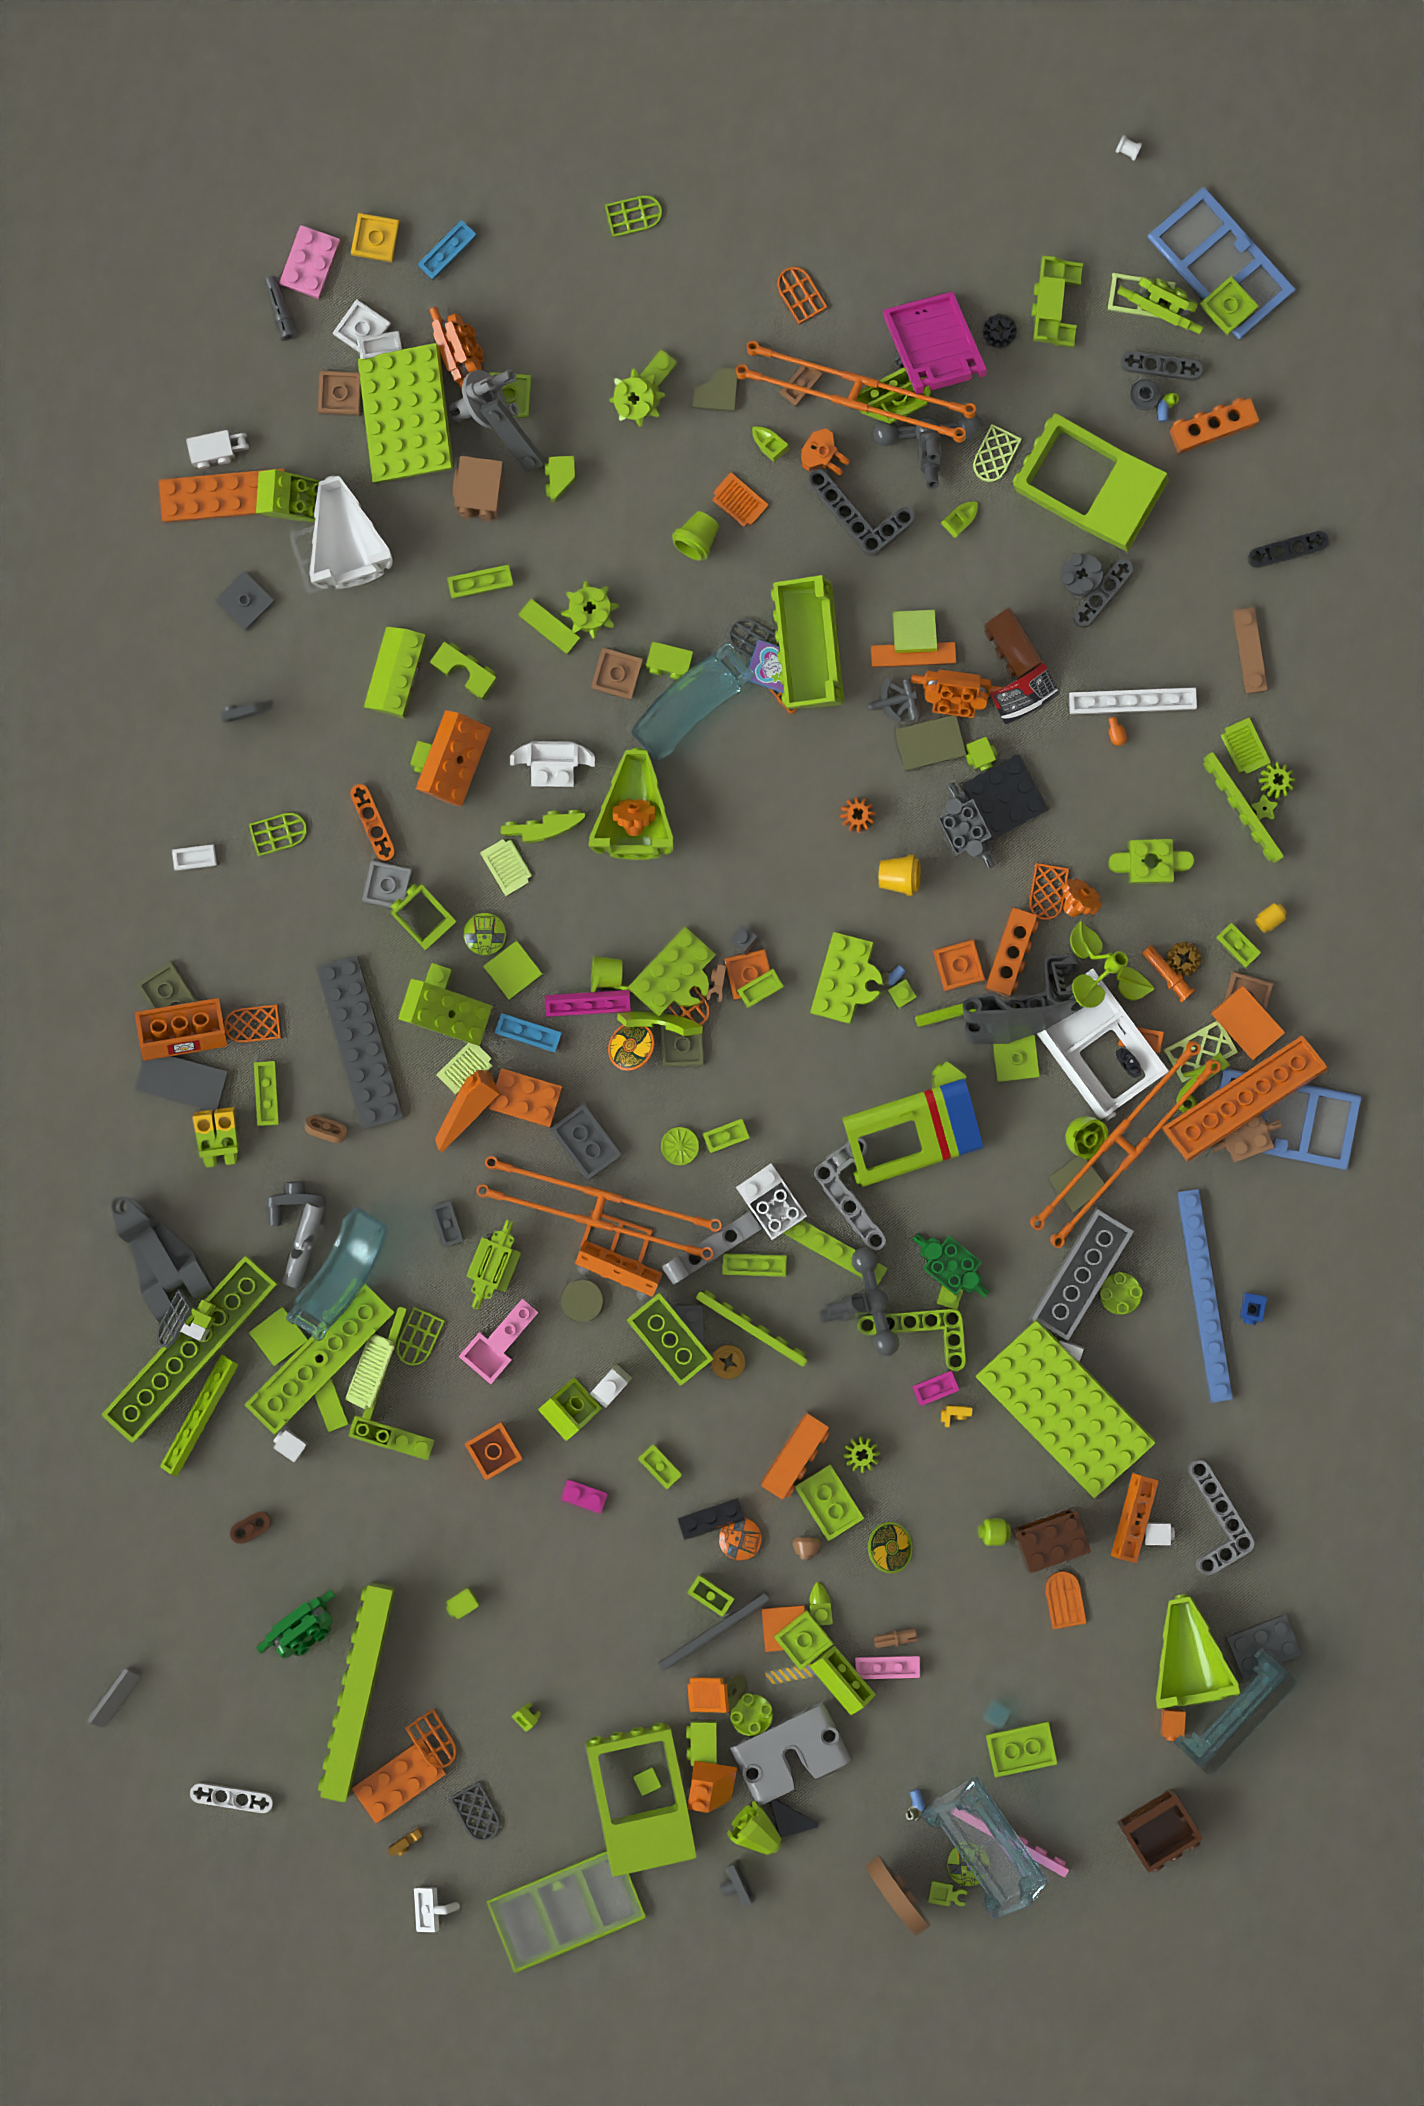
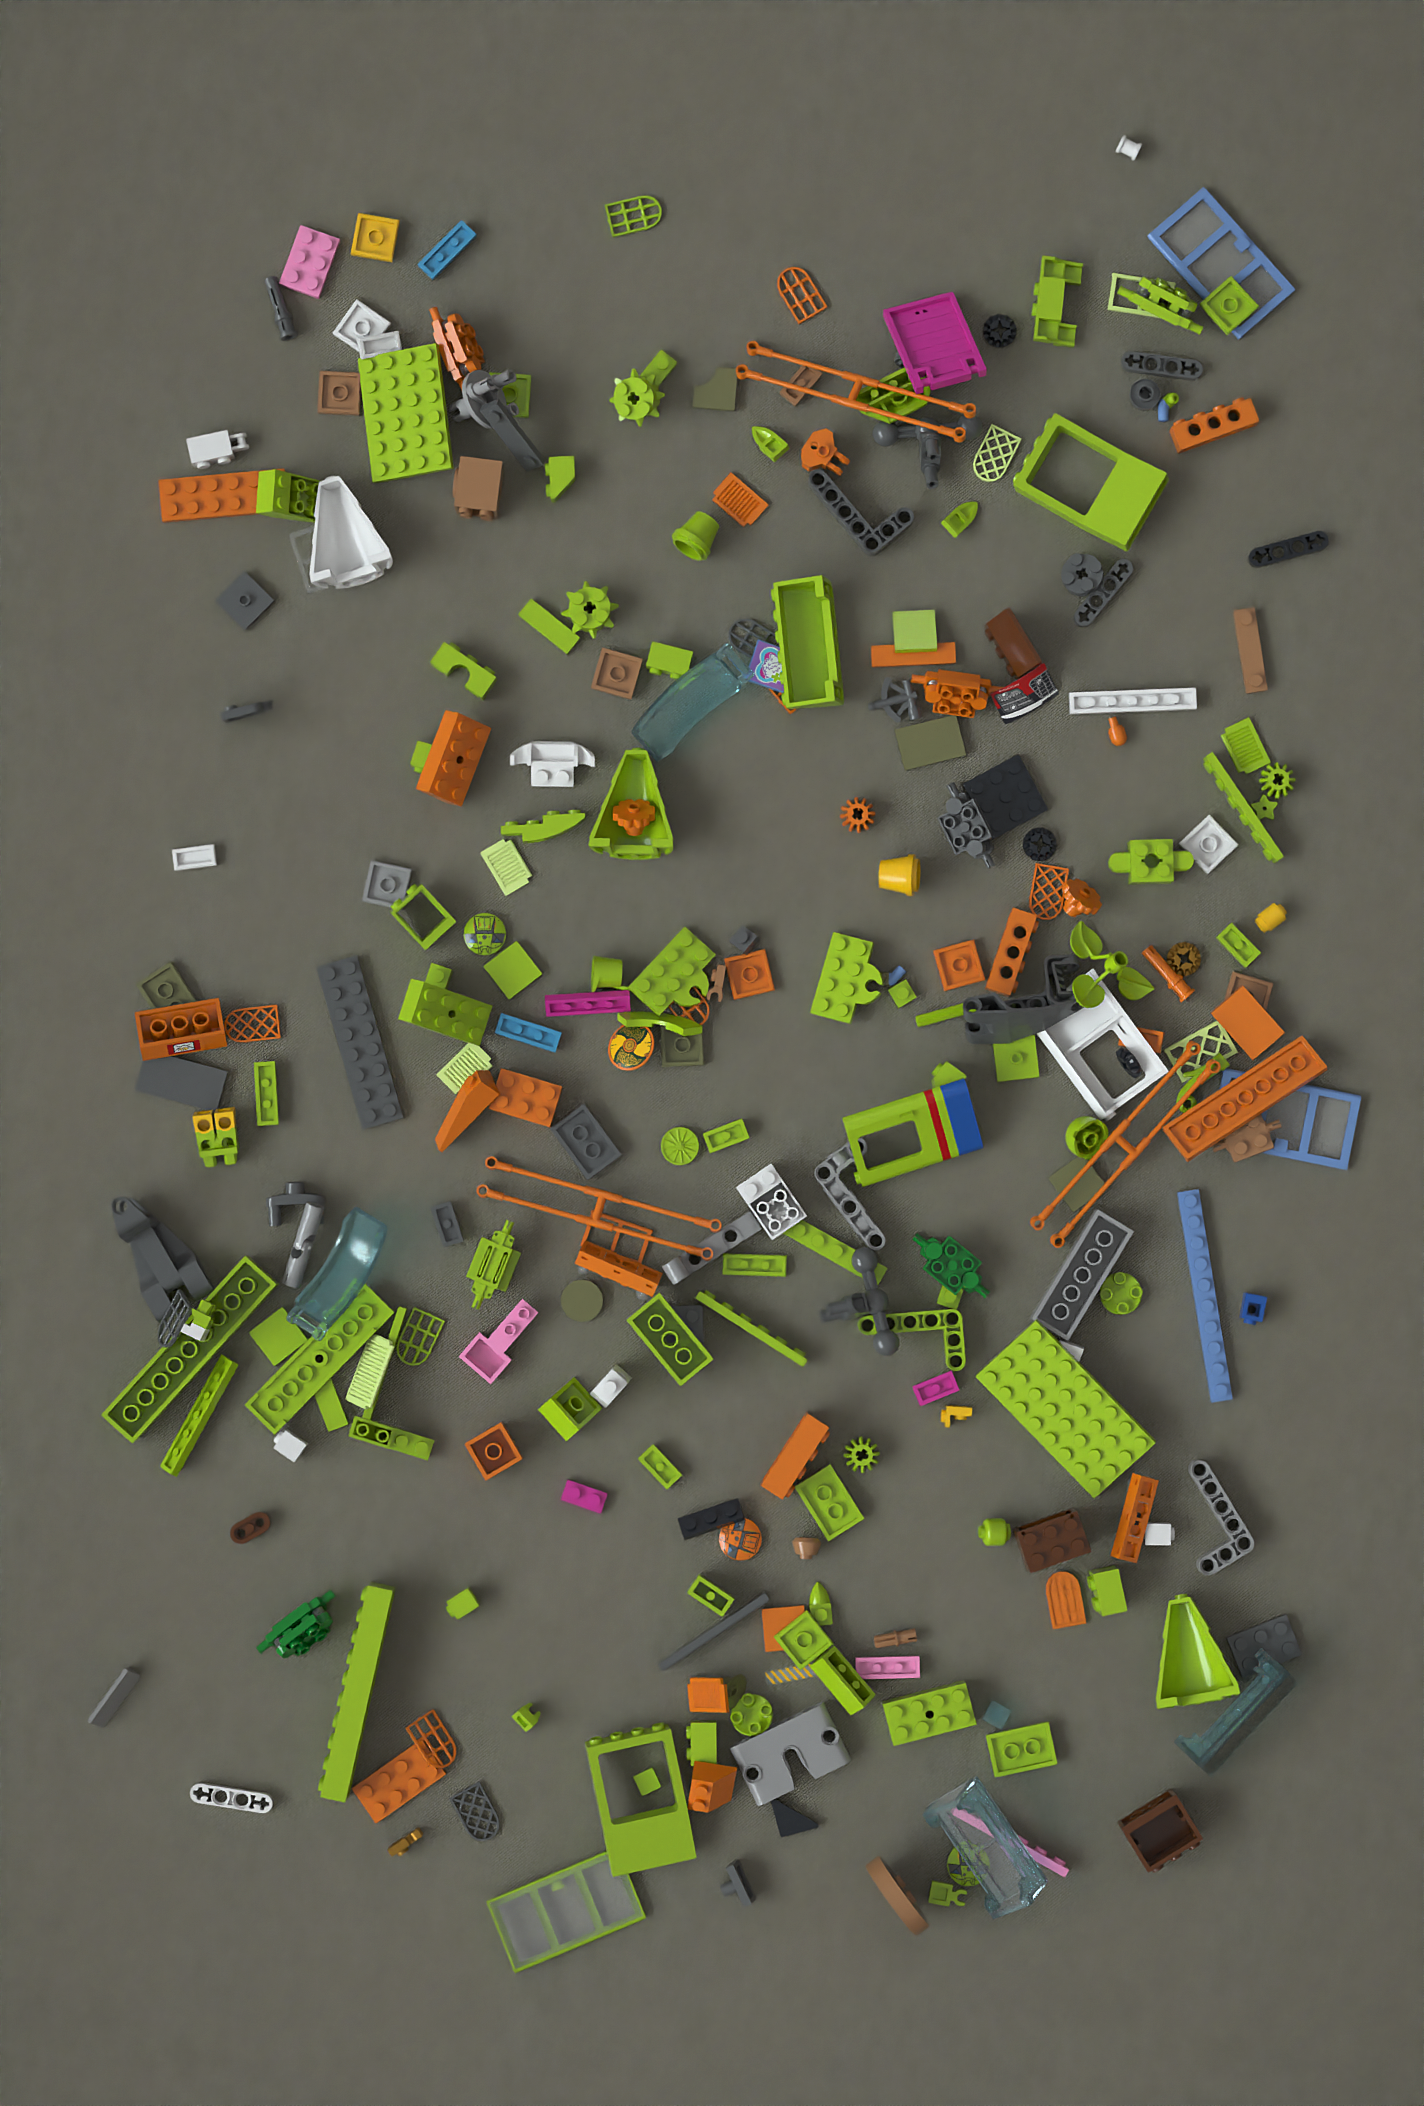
lime window [249,813,307,857] -> none
medium nougat plate [305,1115,347,1143] -> none
orange beam [350,784,395,862] -> none
lime slope [364,627,427,719] -> none
white plate [414,1887,460,1932] -> none
lime plate [447,565,513,599] -> none
pearl gold gear [711,1345,745,1379] -> none
lime cone [727,1801,782,1855] -> none
lime tile [737,969,784,1008] -> none
shield [868,1522,913,1574] -> none
arm [905,1789,925,1821] -> none
lime brick [965,737,997,772] -> none
orange brick [1160,1709,1186,1741] -> none
none -> lime brick [882,1680,977,1746]
none -> black gear [1023,827,1057,861]
none -> lime brick [1087,1565,1127,1616]
none -> white tile [1179,814,1238,874]

